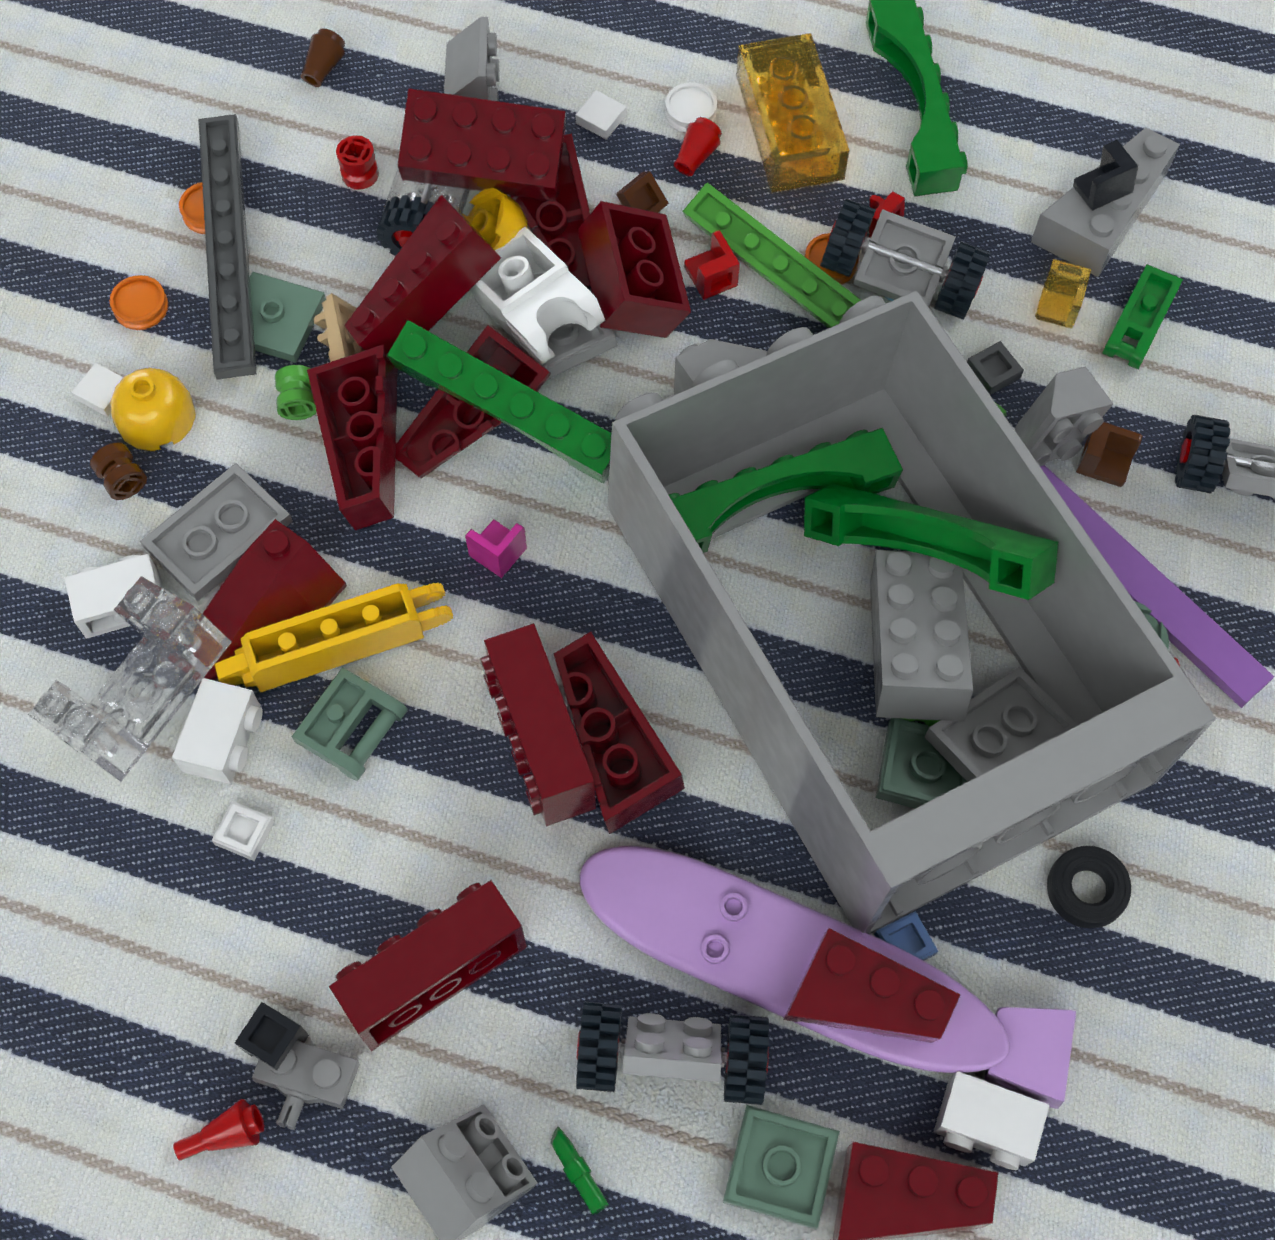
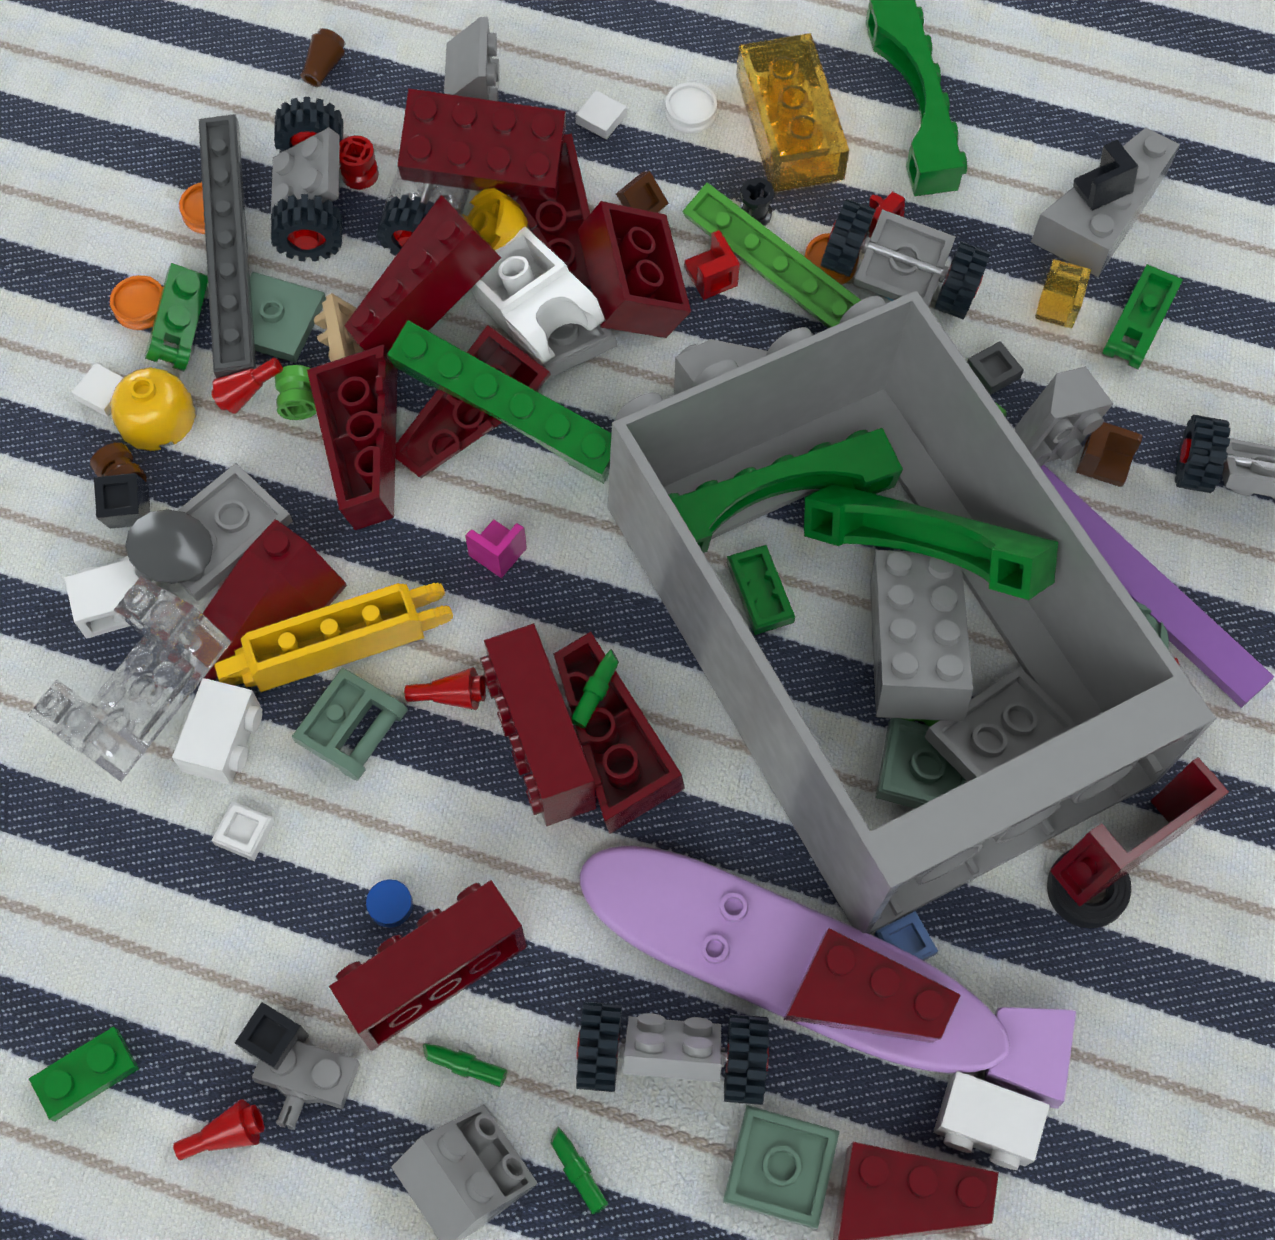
red cone [674,117,722,176] -> none
none -> green plate [29,1026,139,1122]
none -> black panel [94,473,150,529]
none -> dark grey dish [125,509,213,584]
none -> green plate [145,263,208,372]
none -> red cone [211,357,283,414]
none -> plate [271,97,344,262]
none -> blue tile [366,879,413,928]
none -> red cone [404,667,486,710]
none -> green piece [423,1043,507,1088]
none -> green piece [570,649,619,729]
none -> green plate [726,545,795,635]
none -> black bush [740,177,775,226]
none -> dark red panel [1050,757,1229,907]

